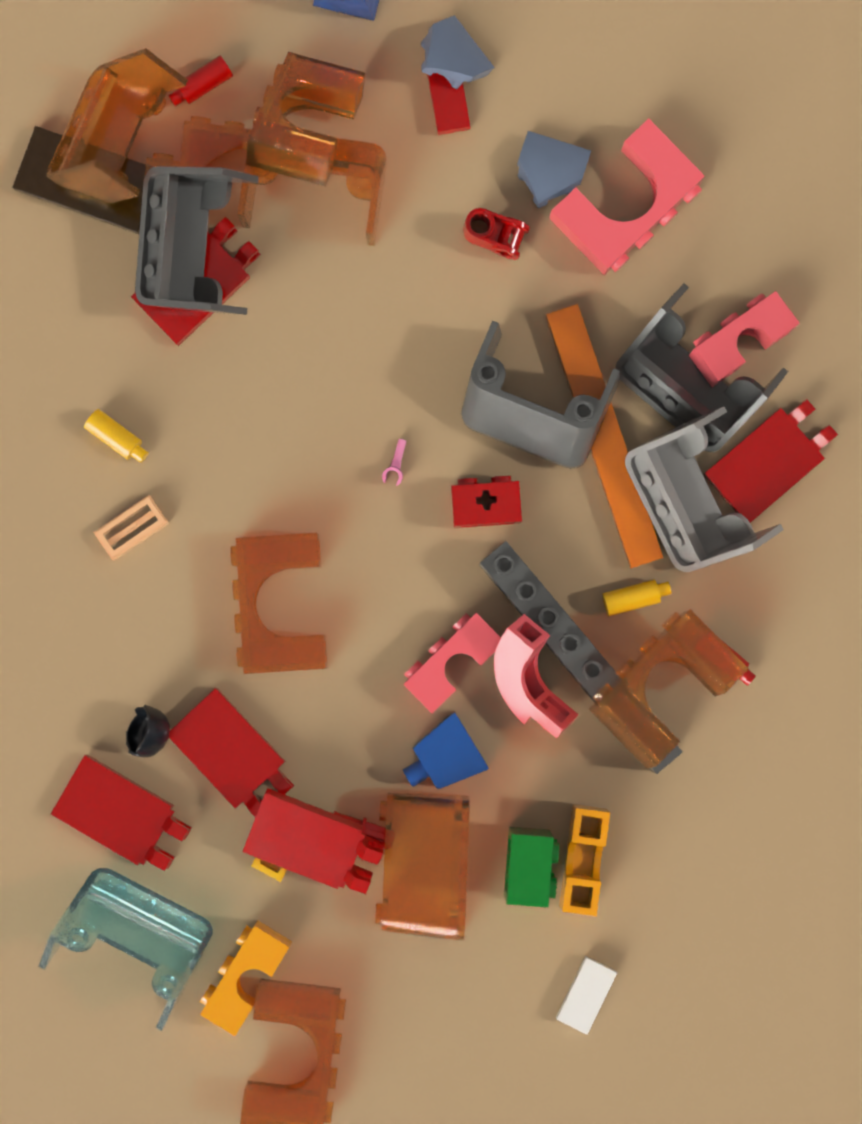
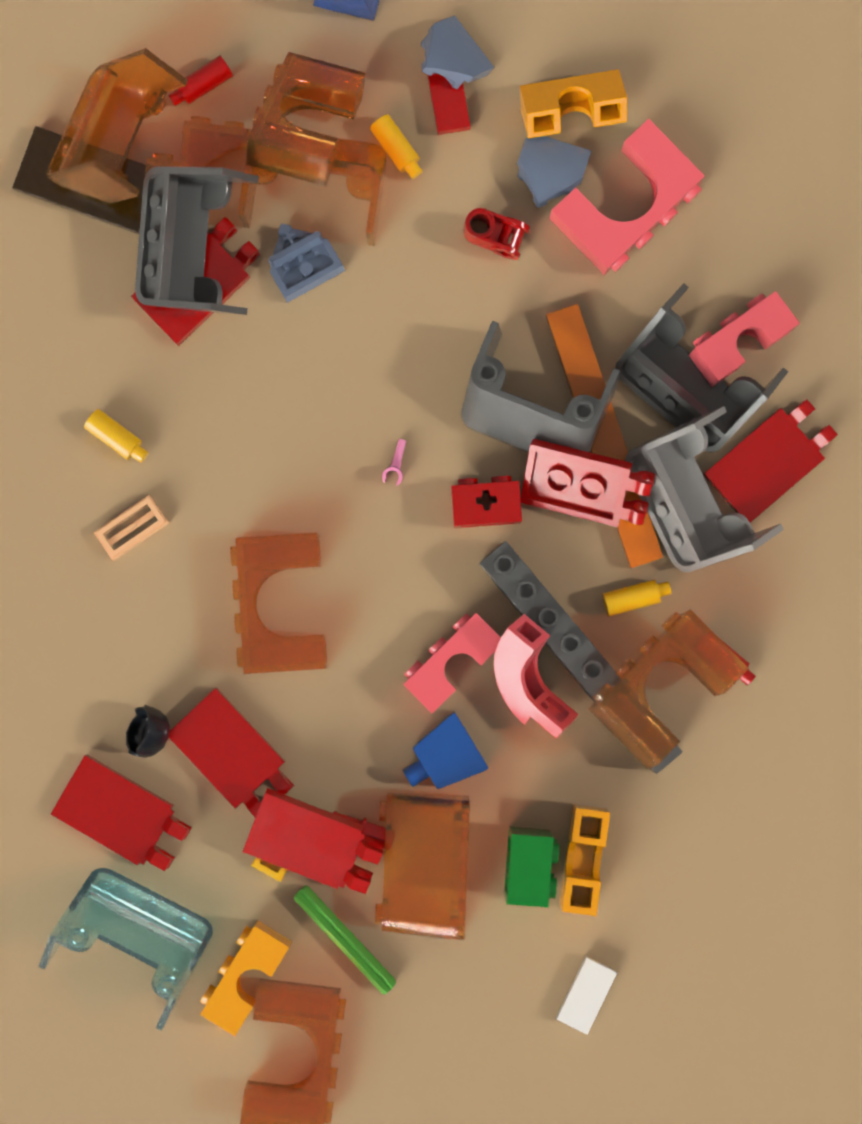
none -> sand blue slope [268,223,345,303]
none -> bright green axle [294,885,396,994]
none -> yellow cylinder [370,114,423,179]
none -> light orange arch [520,69,627,139]
none -> tile [520,438,656,527]

